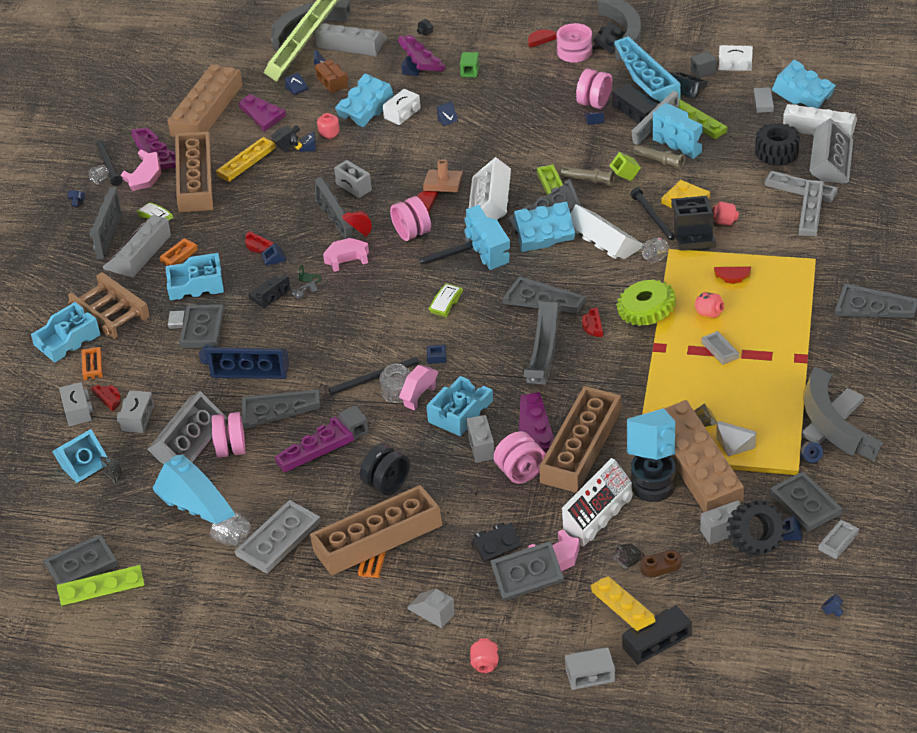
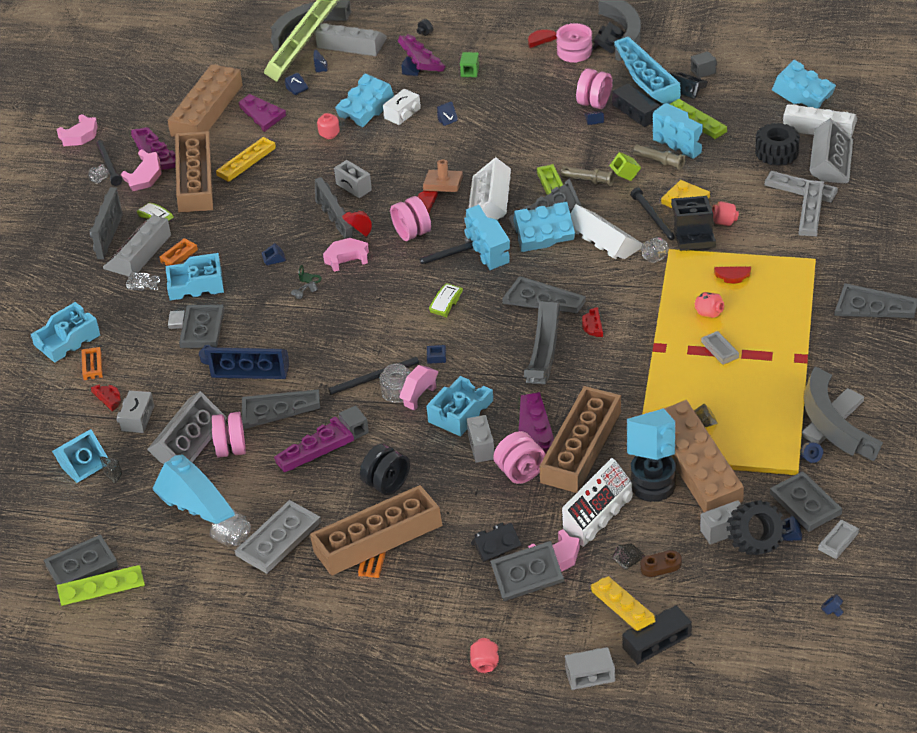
light grey brick [59,382,93,427] -> none
dark blue tile [67,190,85,207] -> none
medium nougat fence [68,272,150,339] -> none
red tile [245,231,274,253] -> none
black bracket [249,275,291,308] -> none
black piece [271,125,303,153] -> none
dark blue slope [299,131,316,152] -> none
dark orange brick [315,59,349,93] -> none
light grey slope [408,589,455,628] -> none
lime gear [616,279,677,326] -> none
light grey tile [631,91,679,144] -> none
light grey slope [716,421,756,456] -> none
white brick [719,45,753,71] -> none
light grey tile [754,87,774,113] -> none
none -> bright pink piece [57,114,98,146]
none -> clear plate [126,272,160,291]

